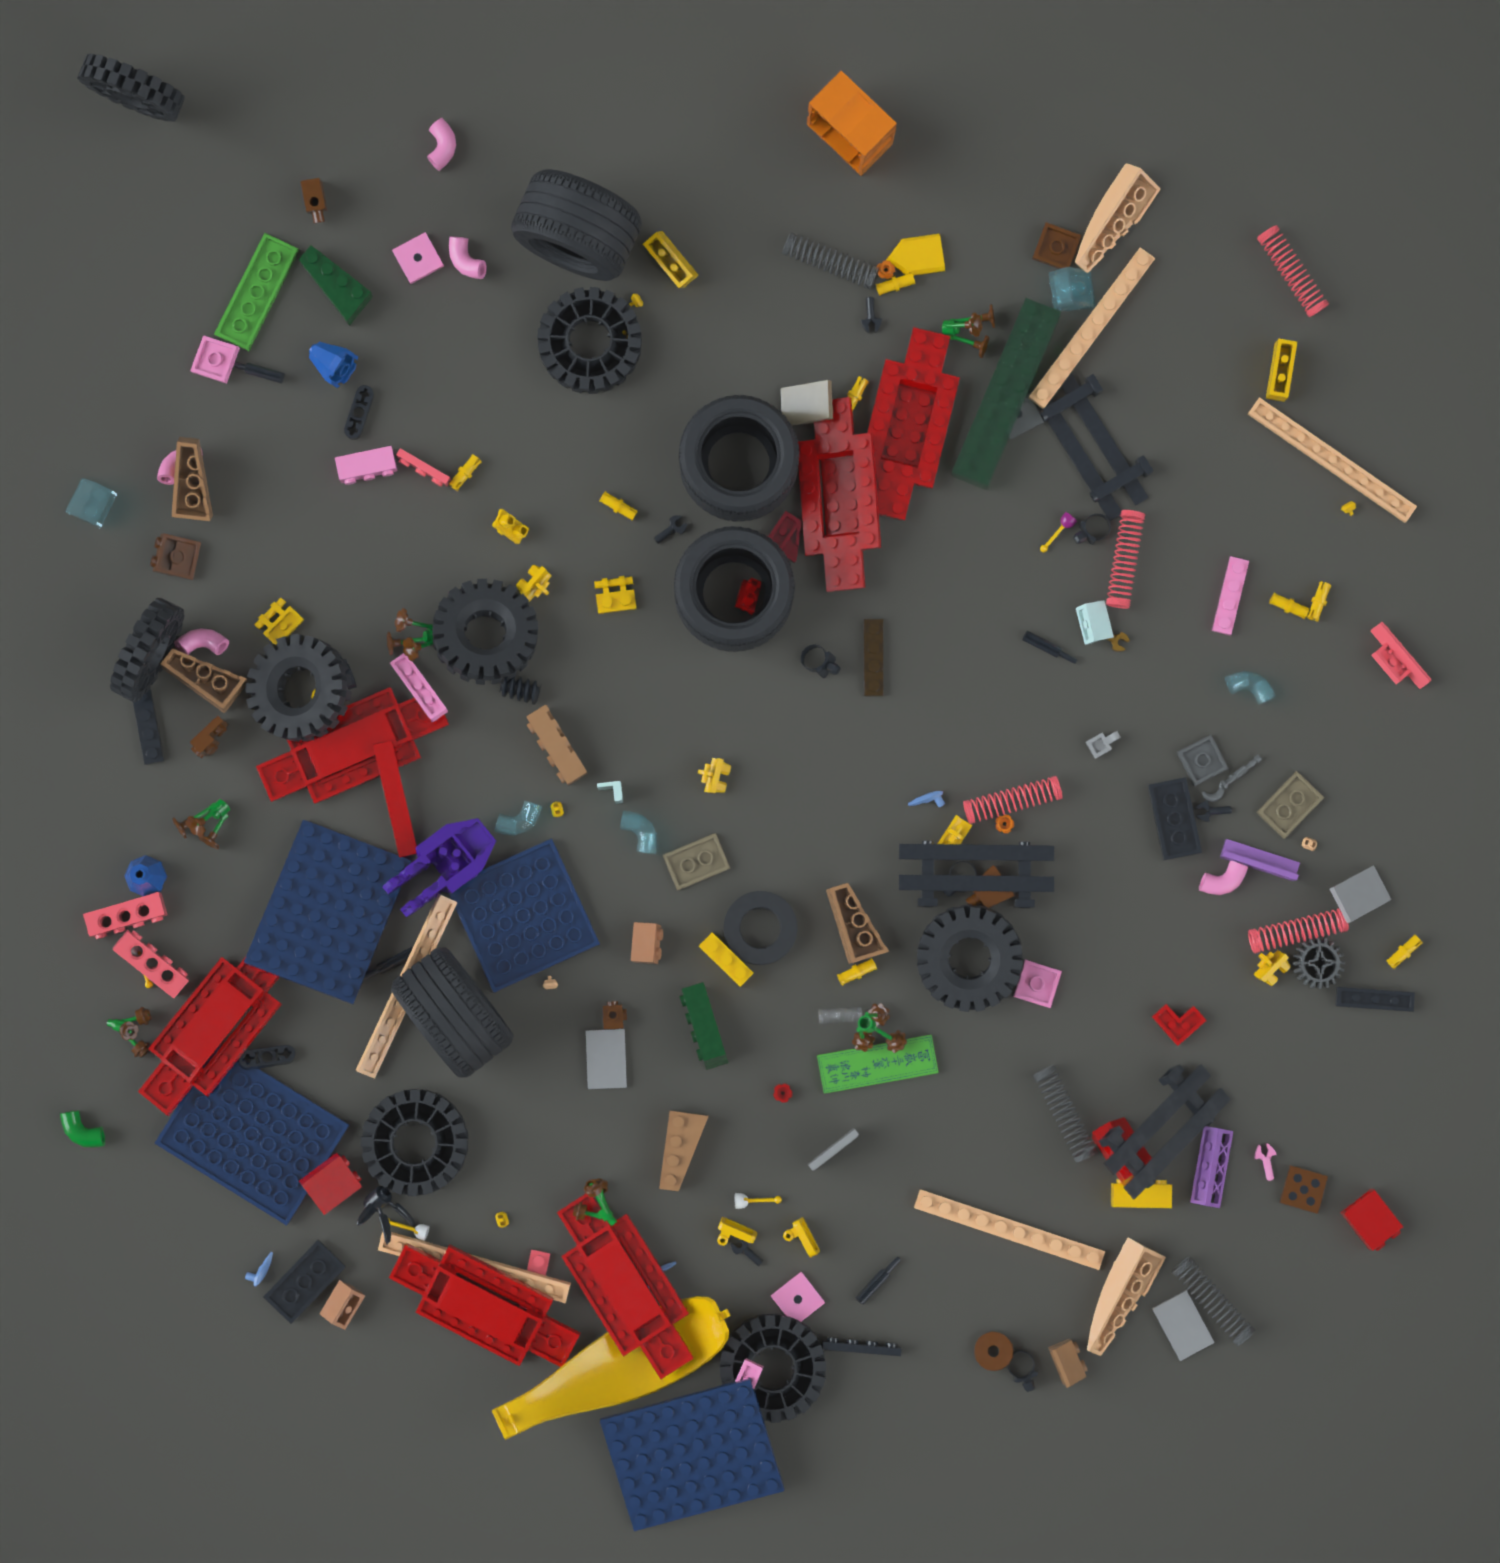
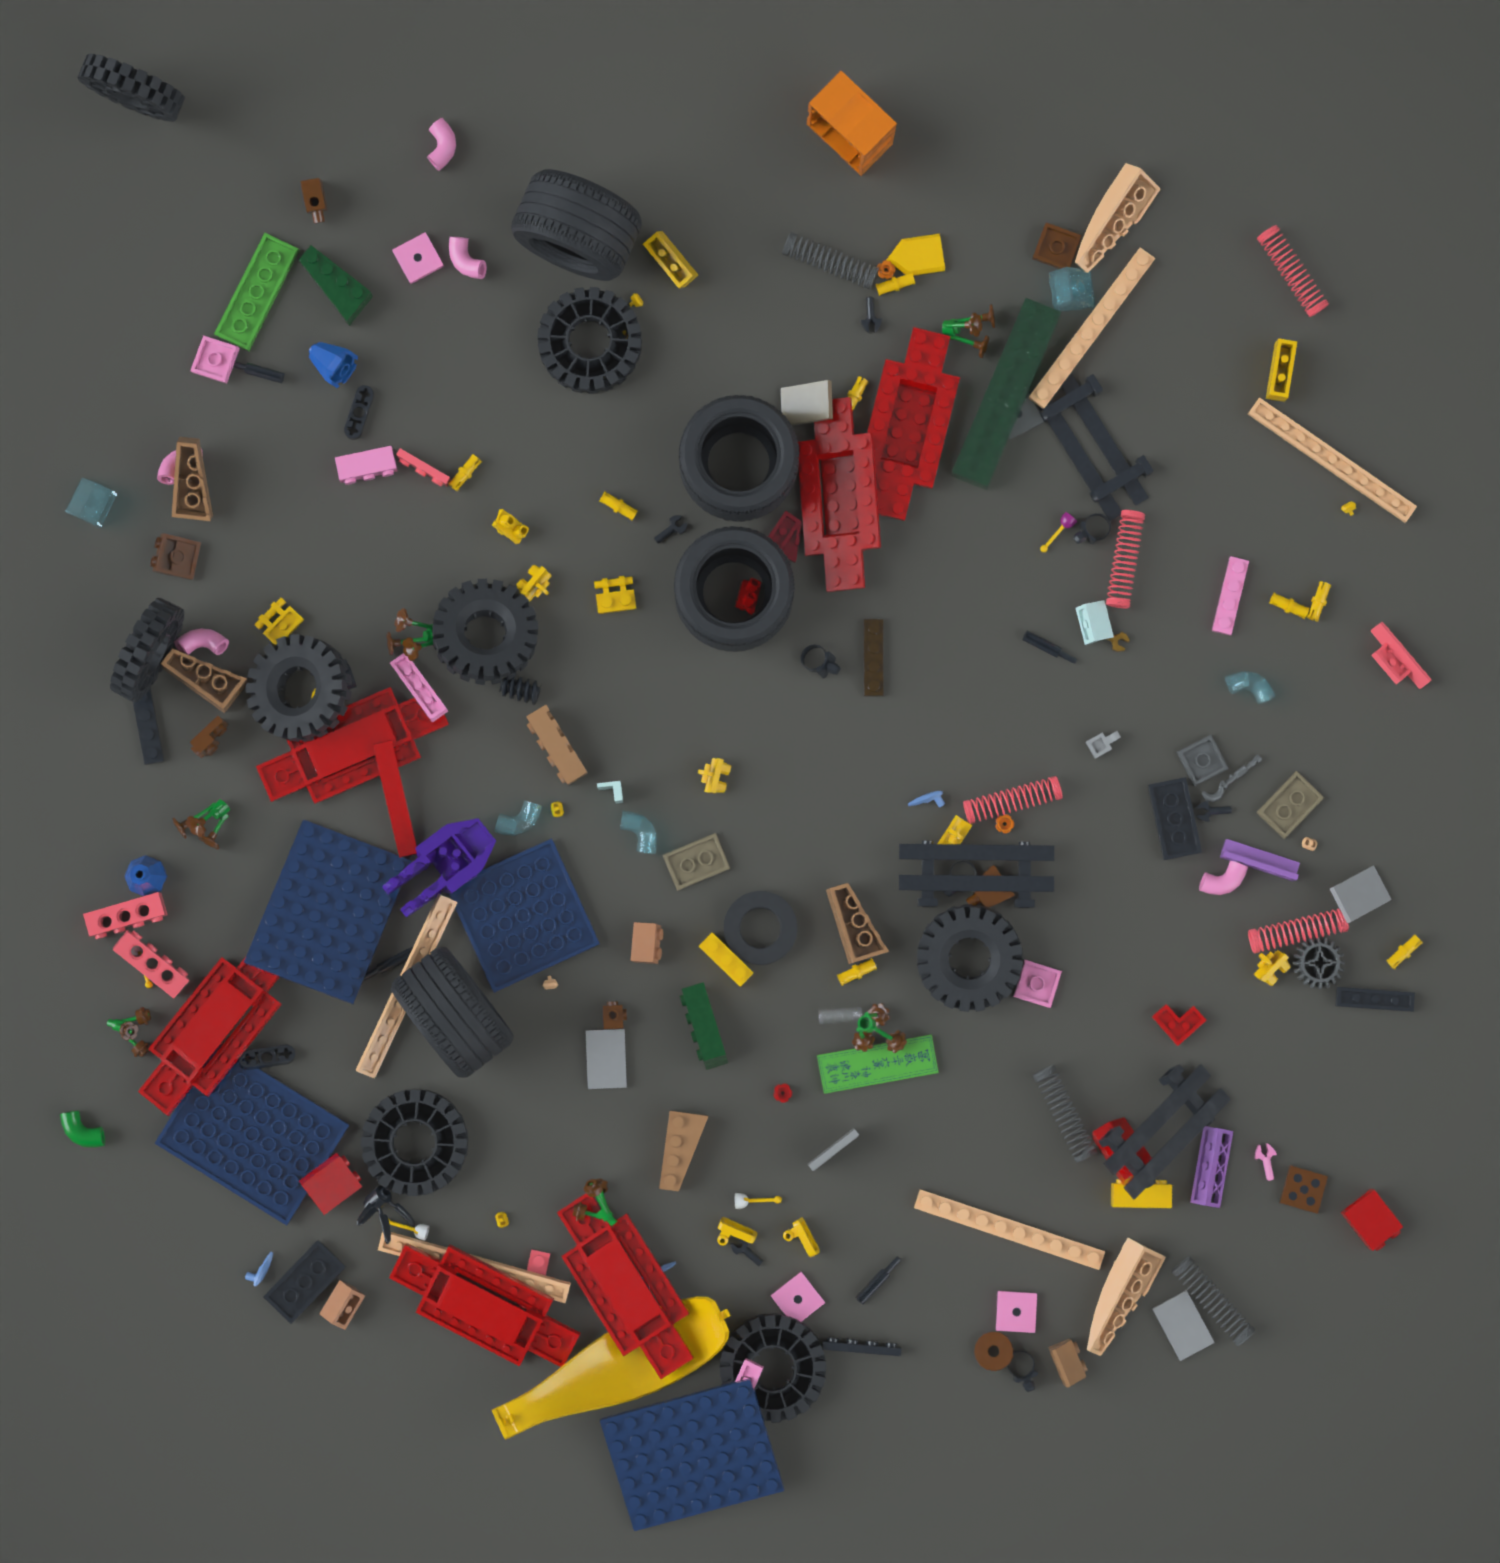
none -> bright pink tile [996,1291,1037,1333]

